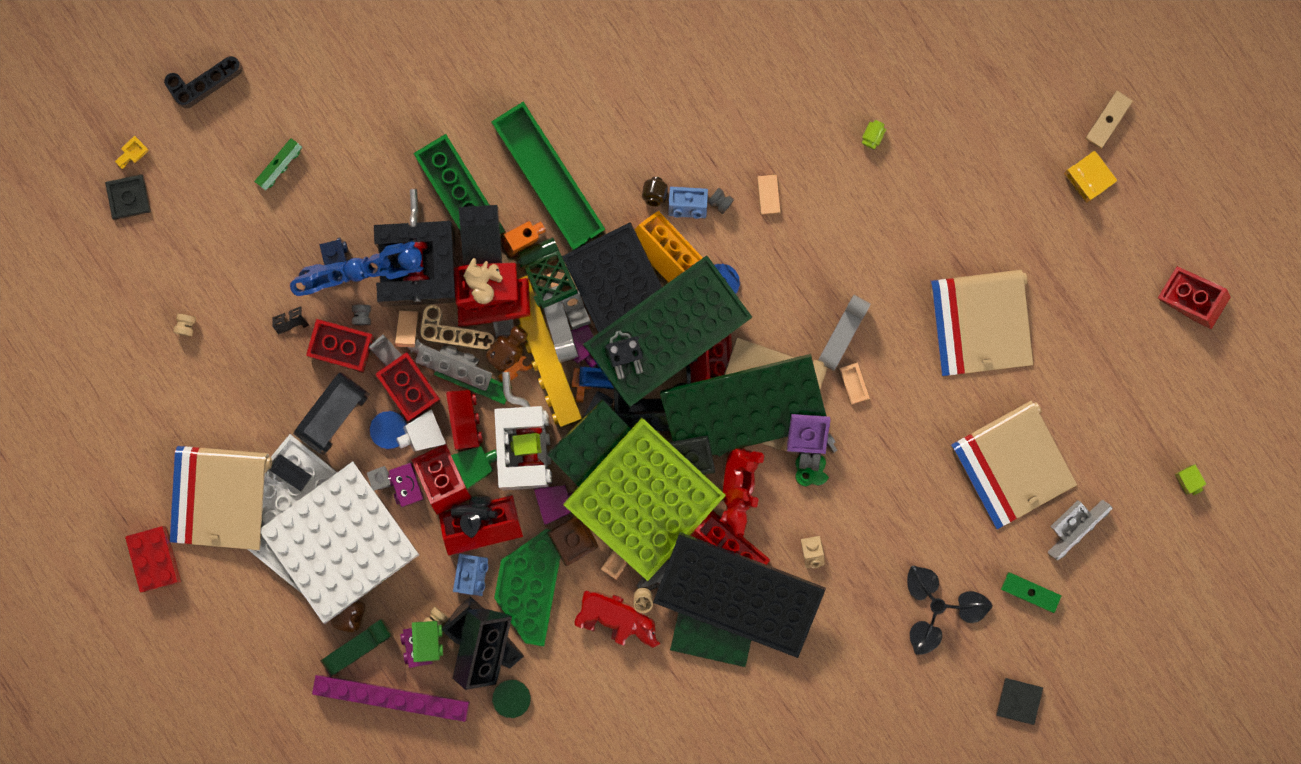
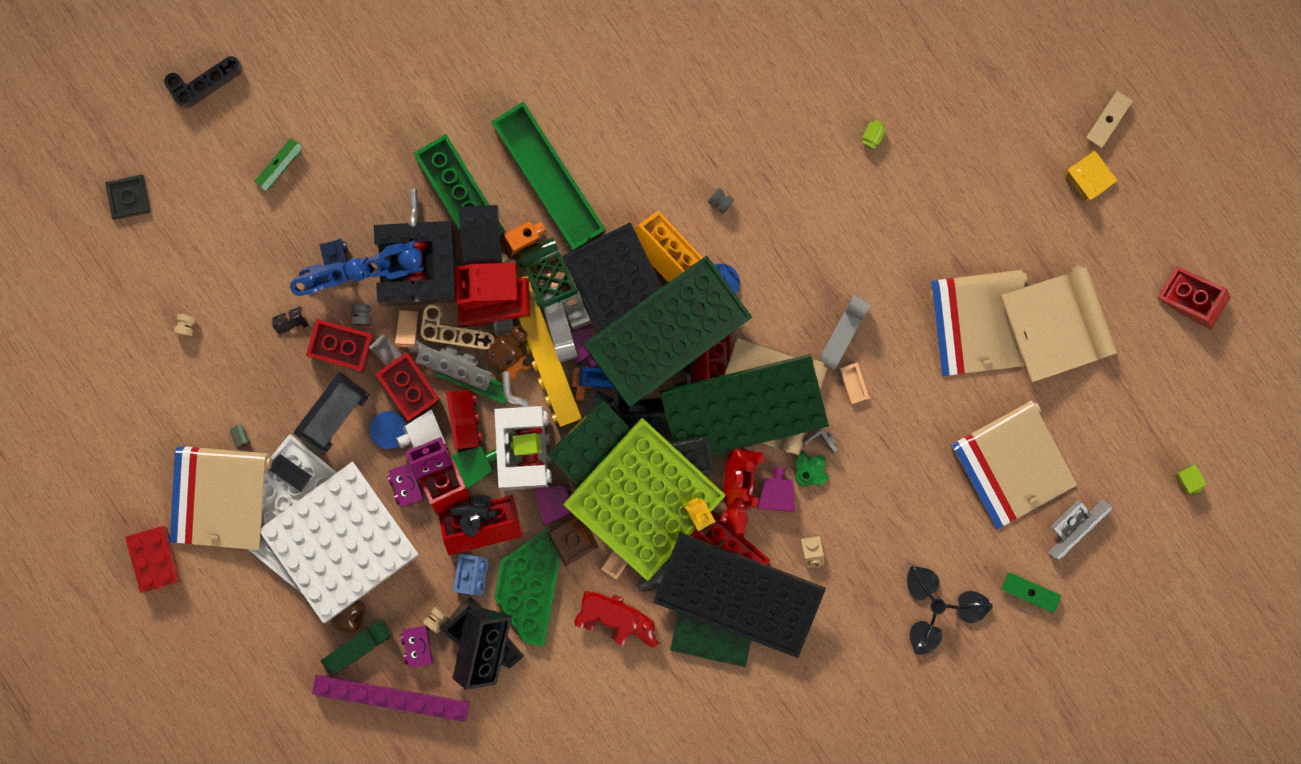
yellow plate [115,136,149,169] -> none
light grey bracket [367,466,391,491] -> none
bright green slope [412,621,443,662] -> none
tan animal [463,258,503,304] -> none
dark green tile [492,680,531,718] -> none
black piece [603,330,643,379] -> none
tan wheel [634,588,653,613] -> none
dark brown head [642,177,668,207] -> none
medium blue bracket [668,187,708,219] -> none
light nougat tile [757,175,780,215] -> none
medium lavender tile [787,414,830,454] -> none
dark grey wheel [799,452,821,471] -> none
pearl dark grey tile [996,678,1043,725] -> none
none -> sand green slope [230,424,249,448]
none -> magenta brick [405,437,452,479]
none -> yellow brick [684,498,715,531]
none -> magenta torso [757,467,795,512]
none -> tan door [1000,264,1118,383]

